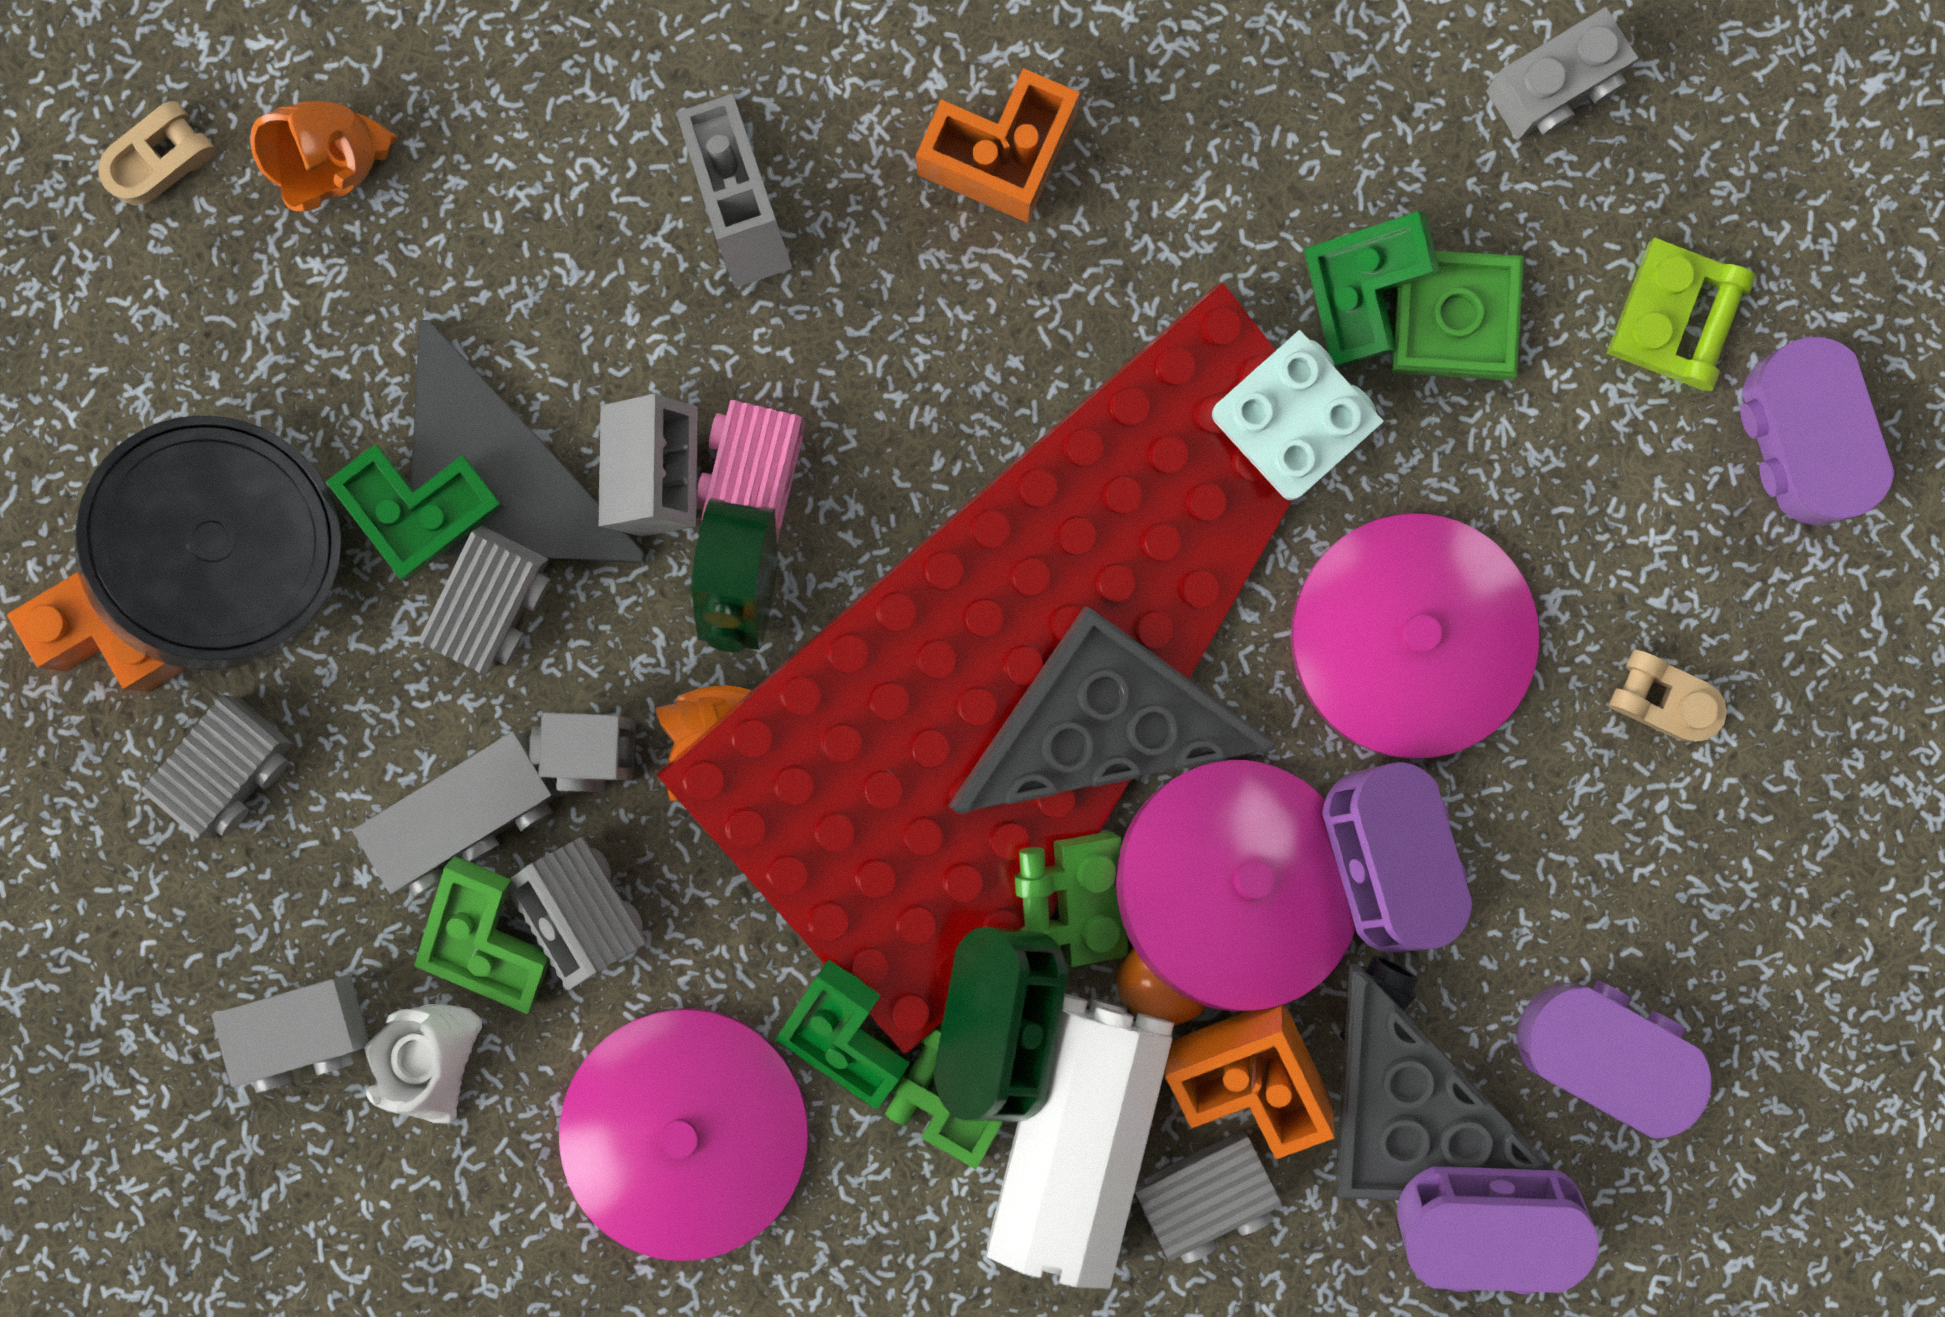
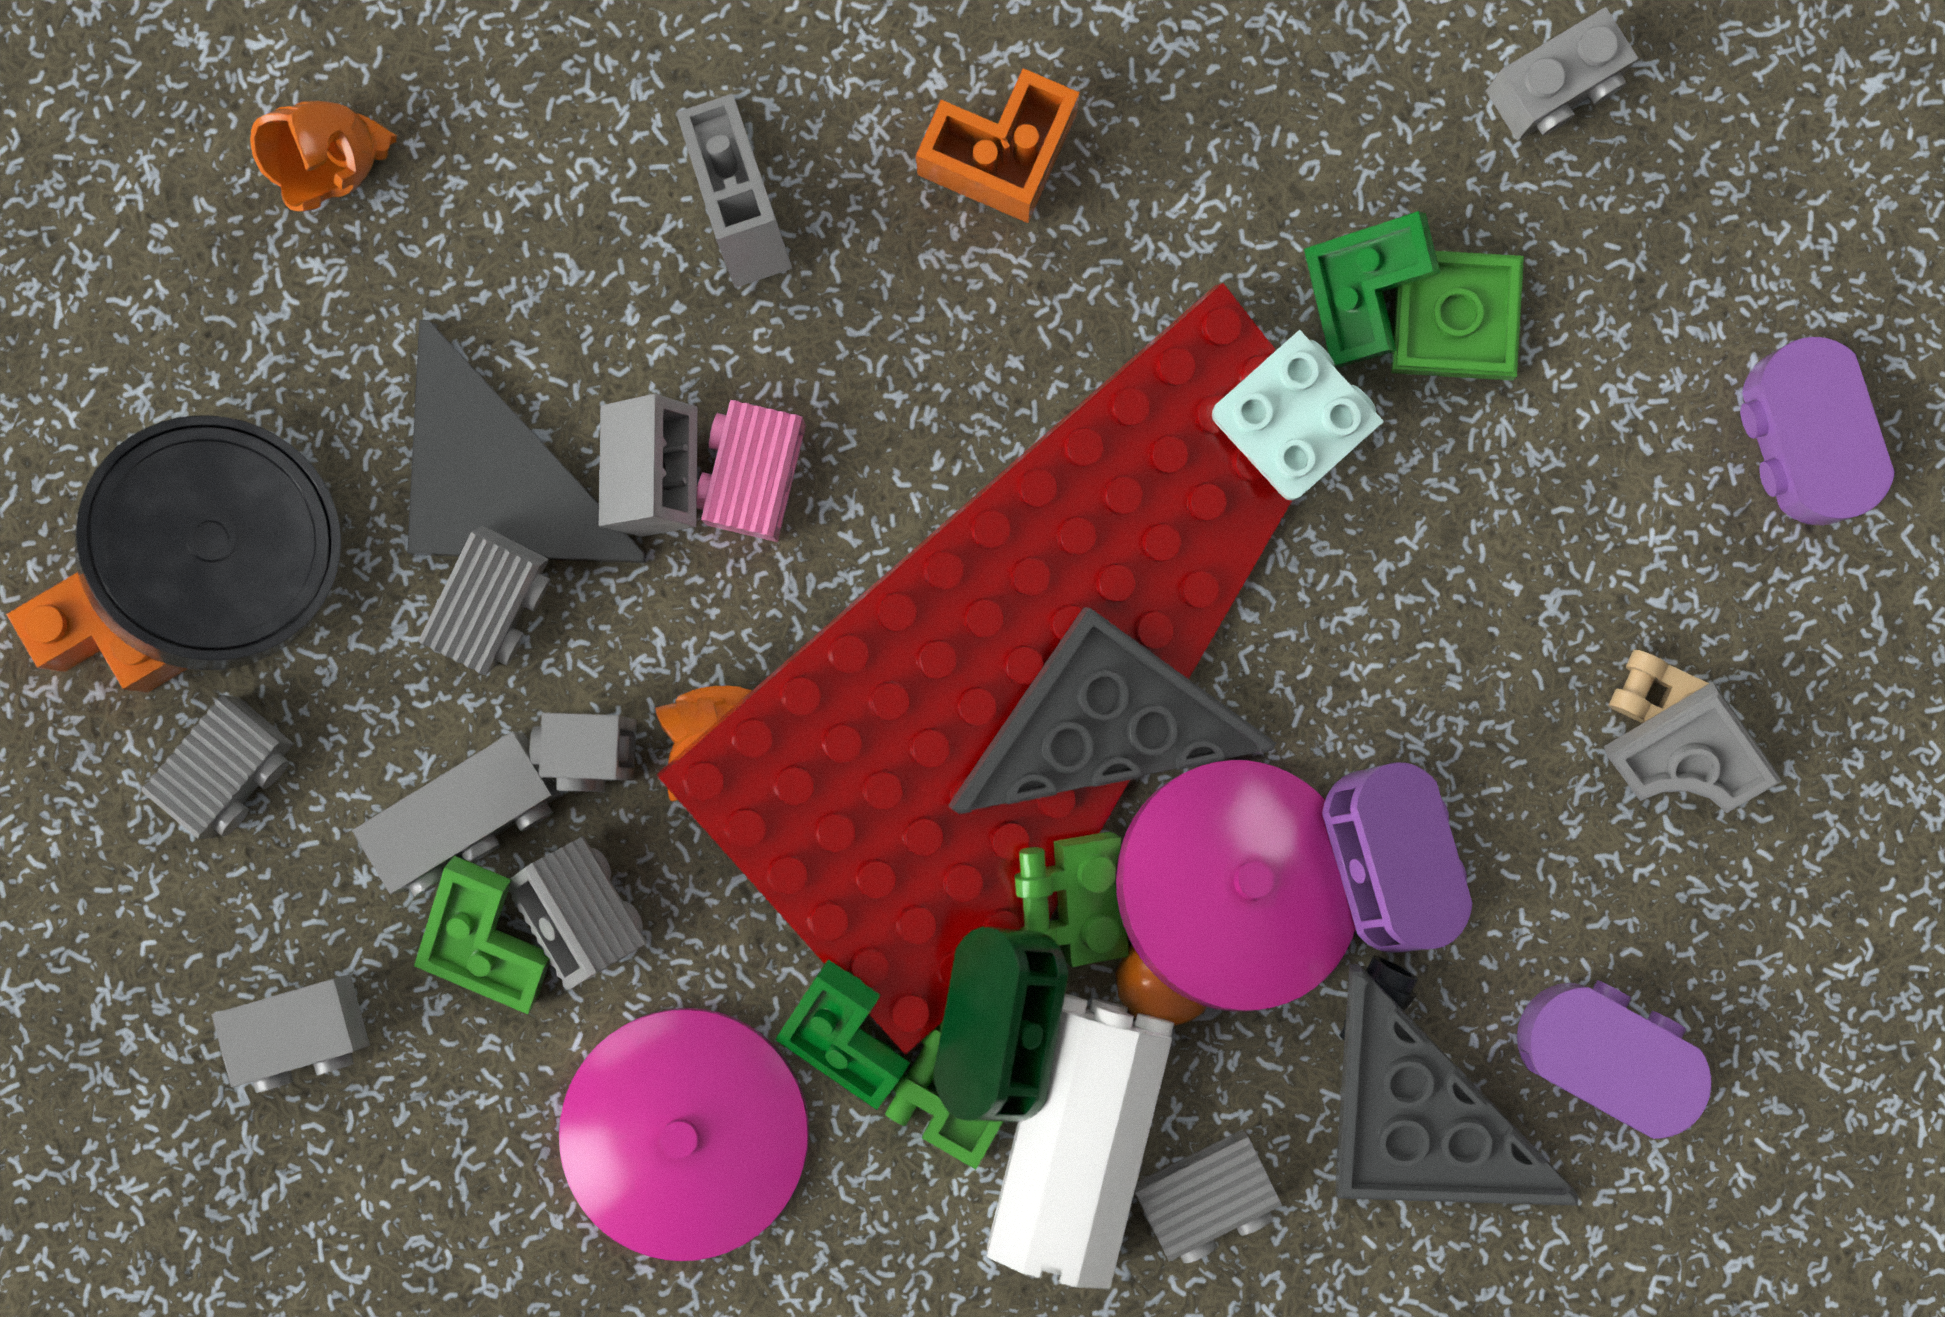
tan plate [98,101,216,205] -> none
green plate [326,444,505,582] -> none
white hair [363,1004,482,1123] -> none
dark green brick [691,498,778,652] -> none
orange brick [1164,1004,1335,1160] -> none
dark pink dish [1291,513,1539,759] -> none
medium lavender brick [1397,1166,1599,1294] -> none
lime plate [1607,237,1756,391] -> none
none -> light grey tile [1604,682,1782,813]

